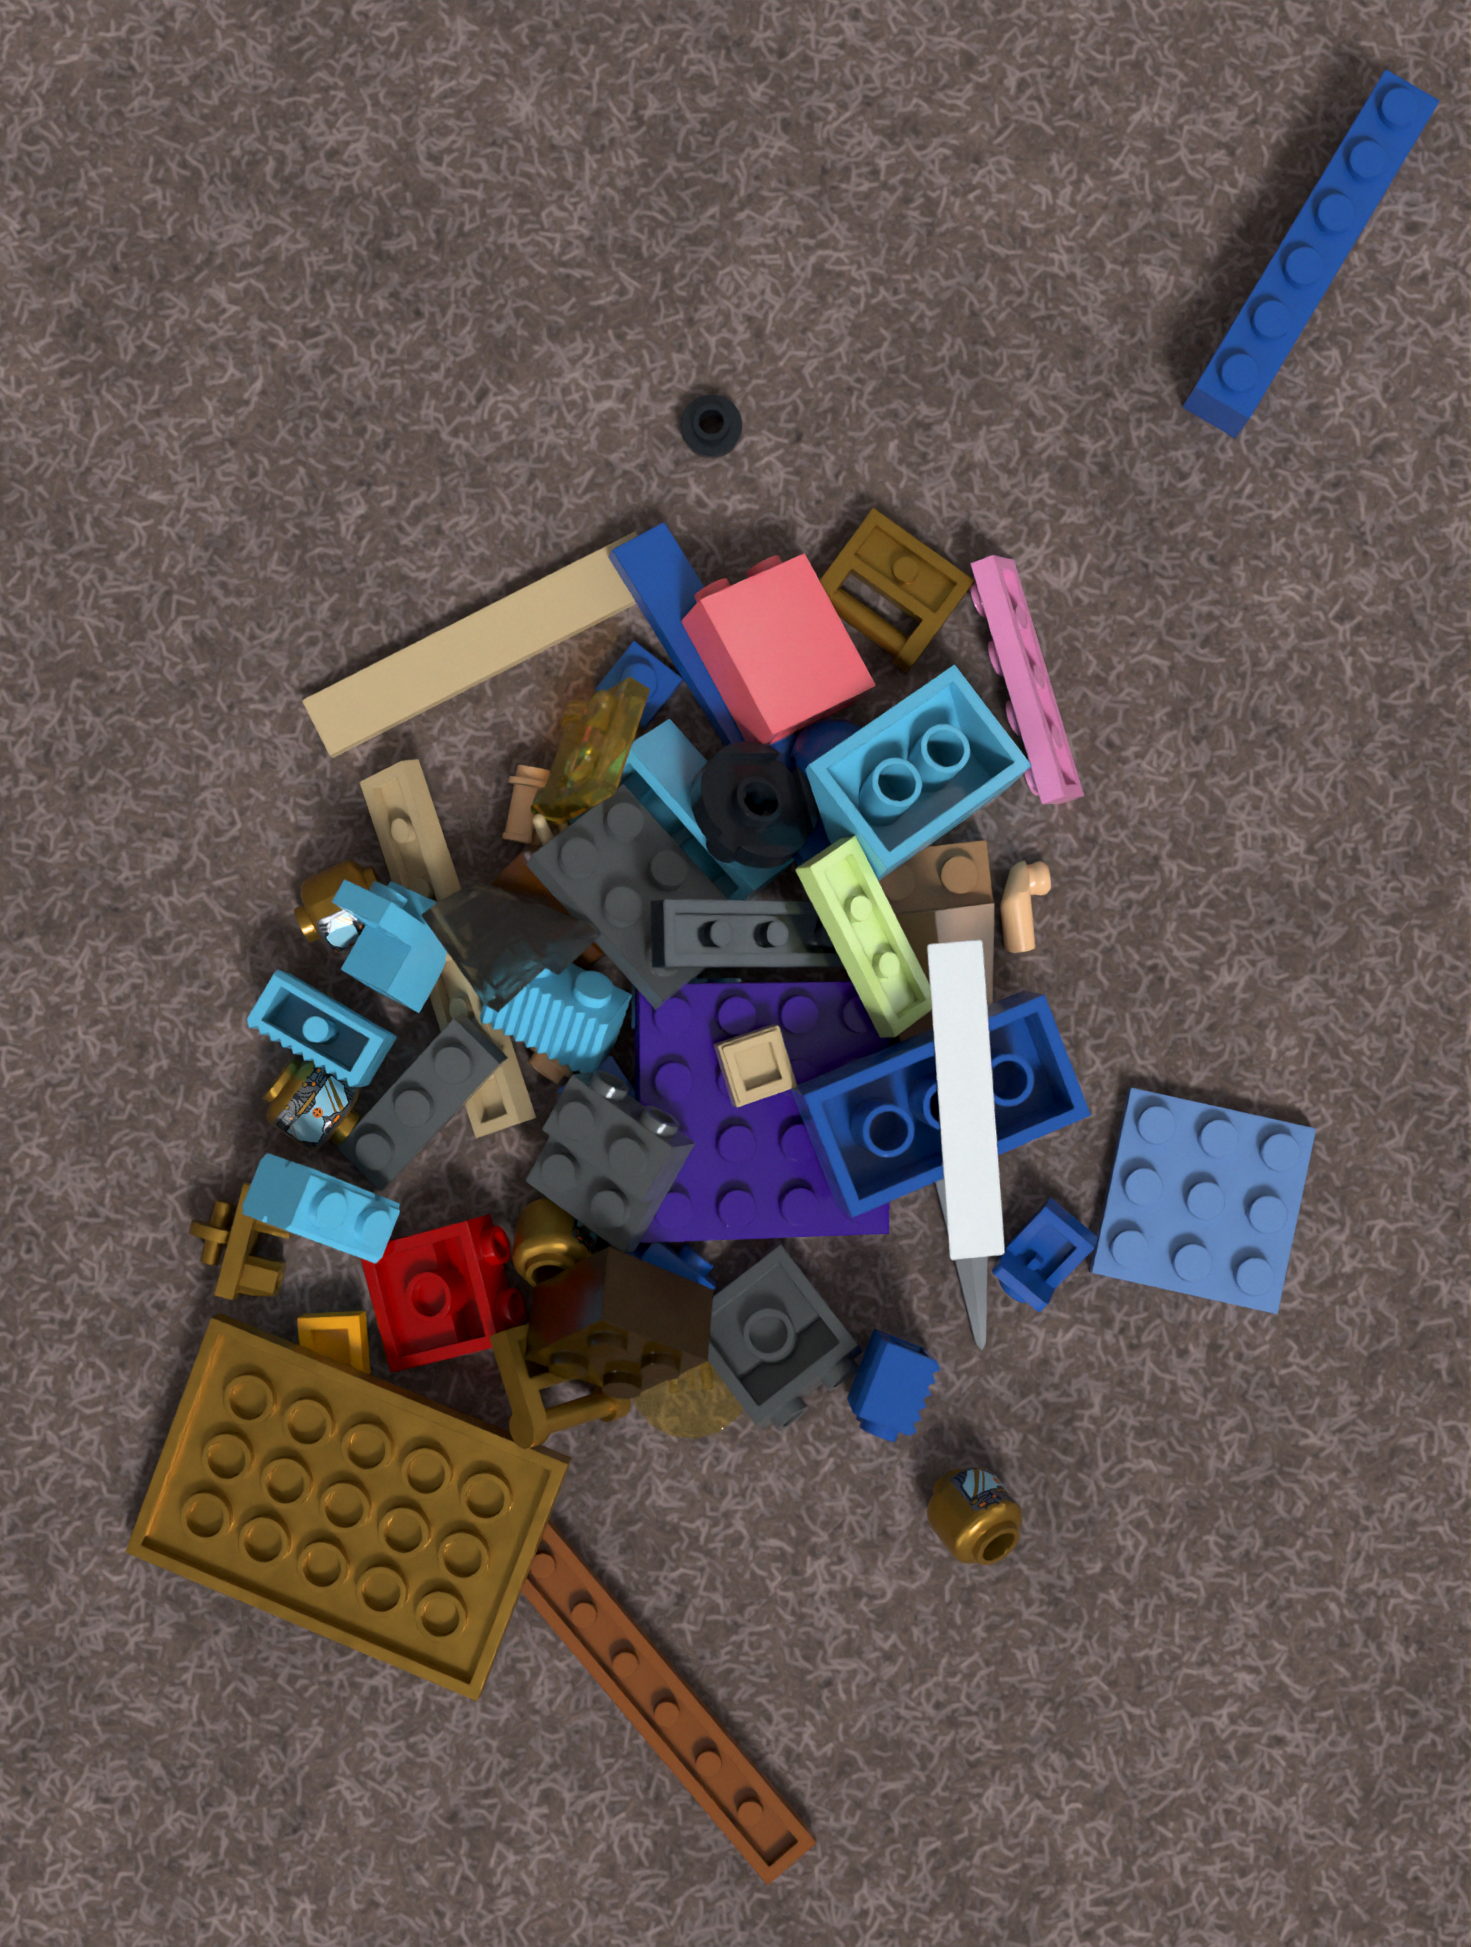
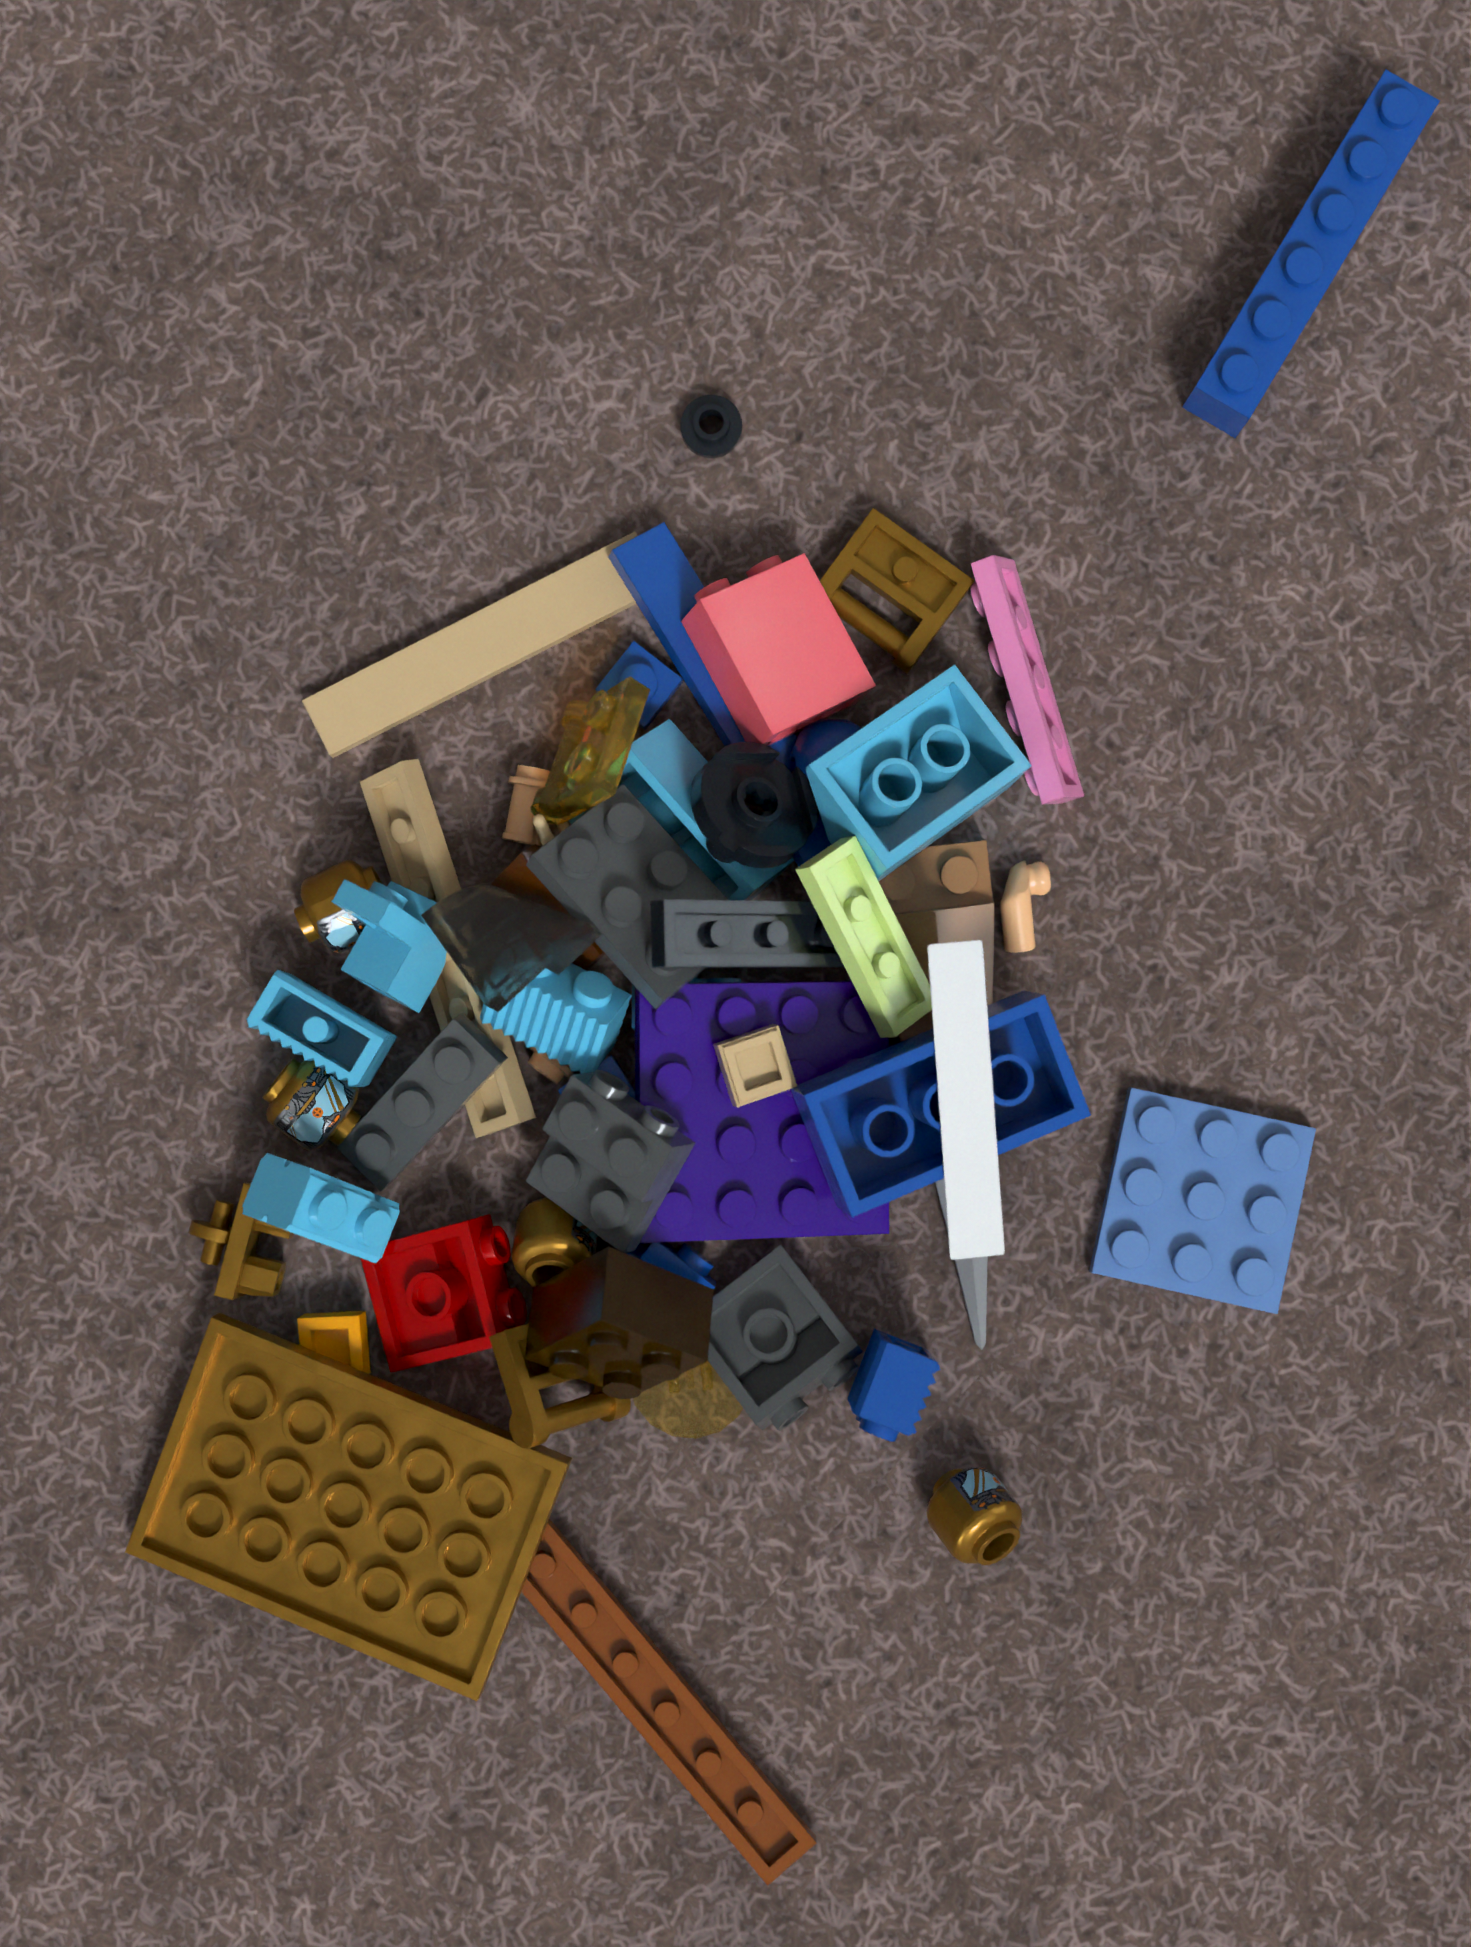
blue bracket [992,1197,1099,1312] -> none

